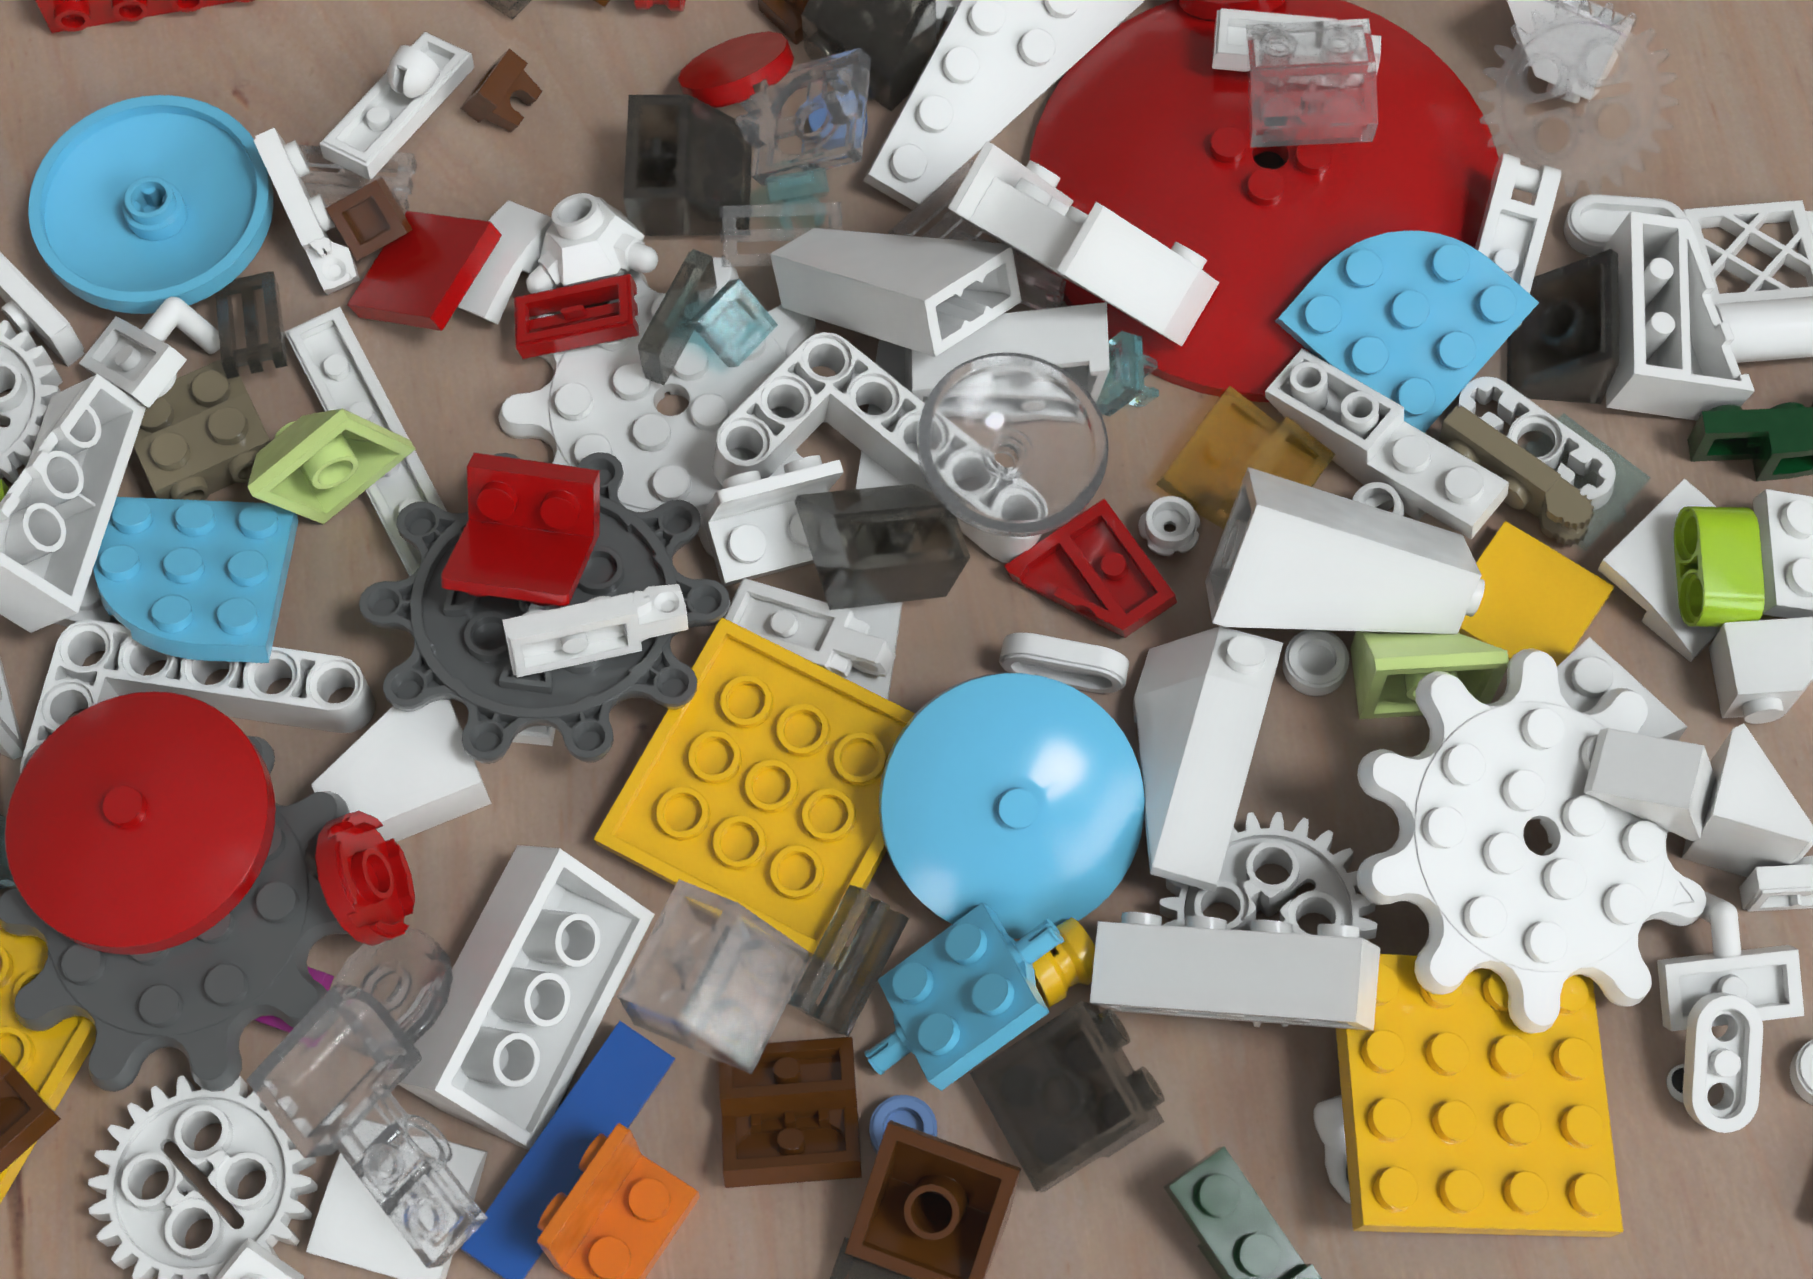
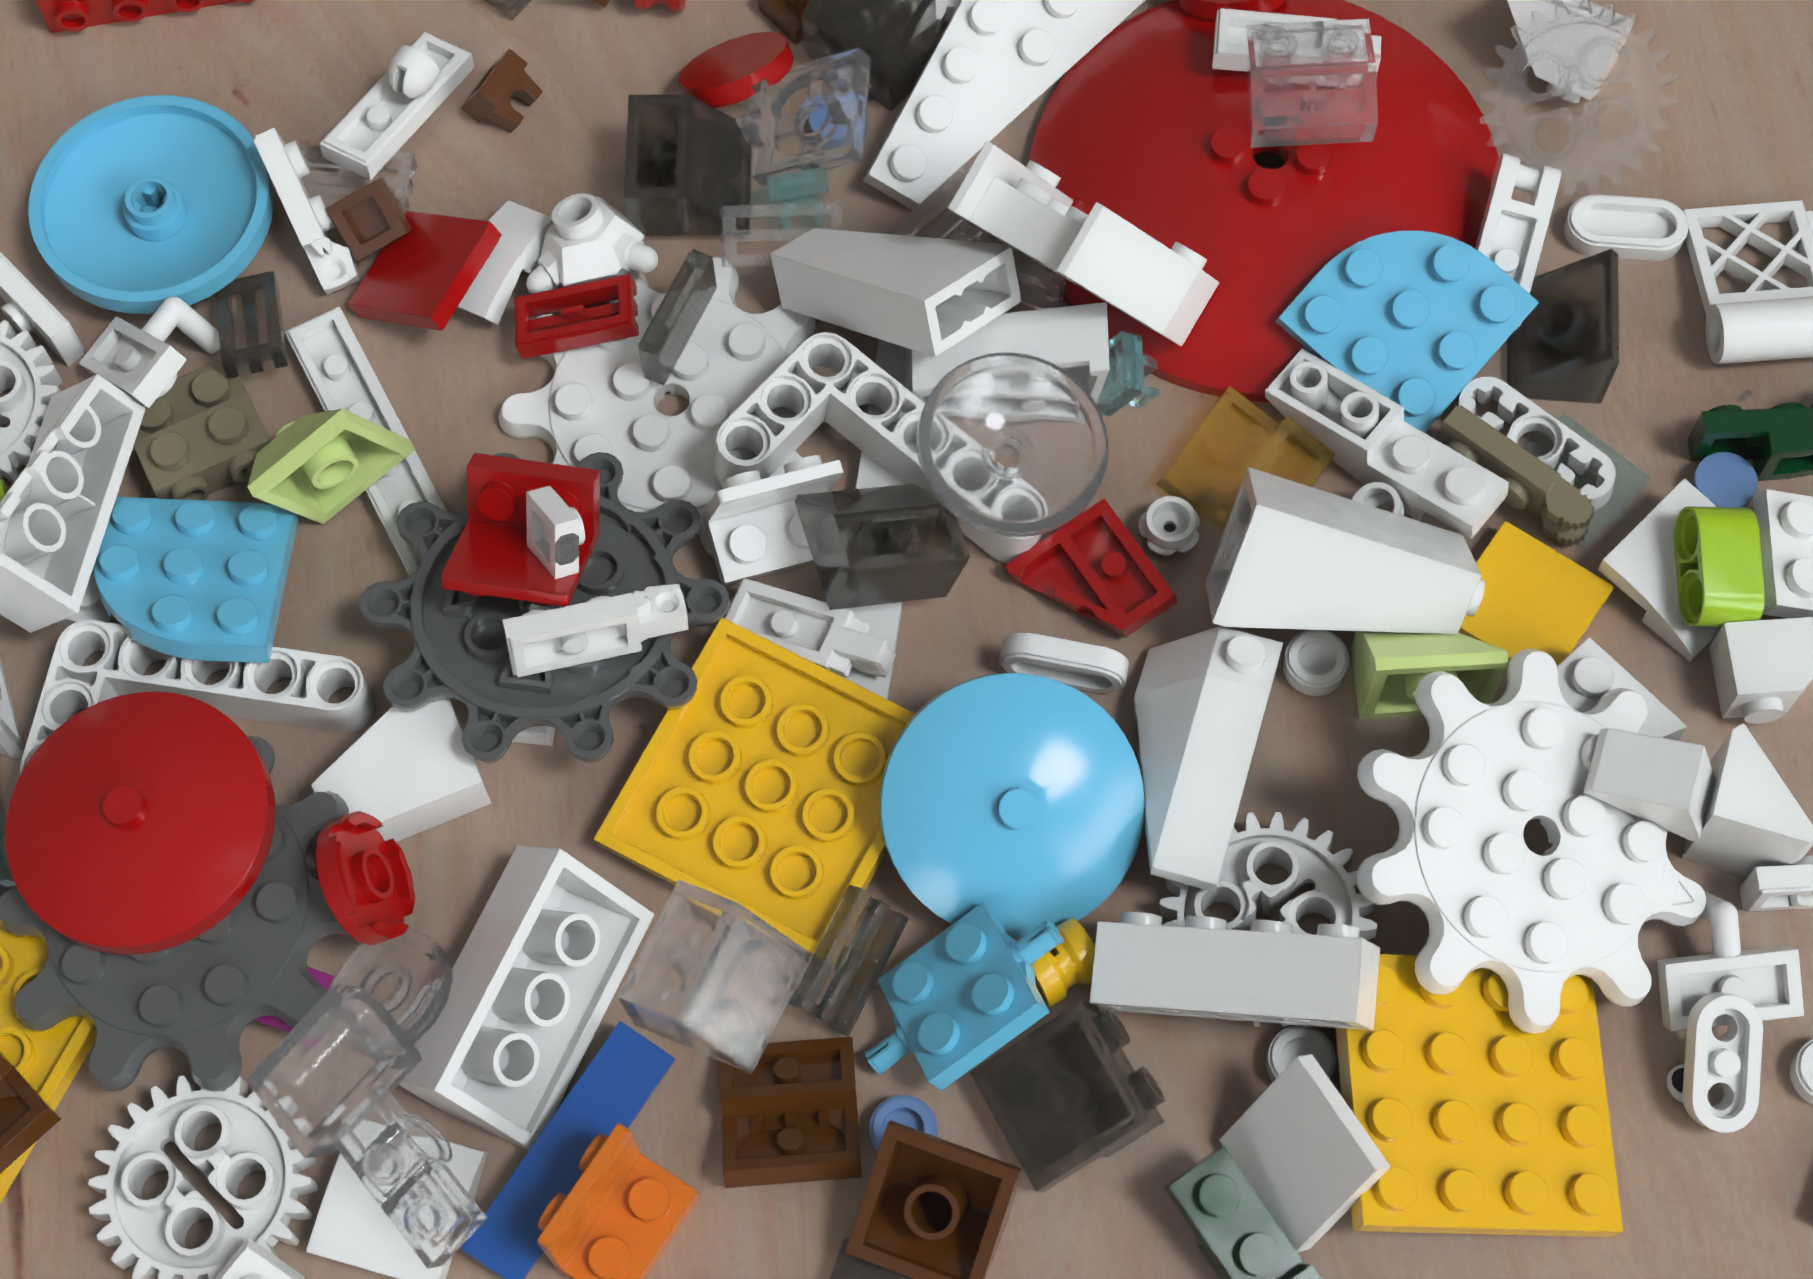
clear light blue tile [689,279,778,368] -> none
white wedge [1603,211,1755,421] -> none
none -> white plate [526,486,585,579]
none -> white tile [1219,1054,1391,1252]
none -> white tile [1266,1025,1336,1082]
none -> medium blue tile [1690,452,1758,507]

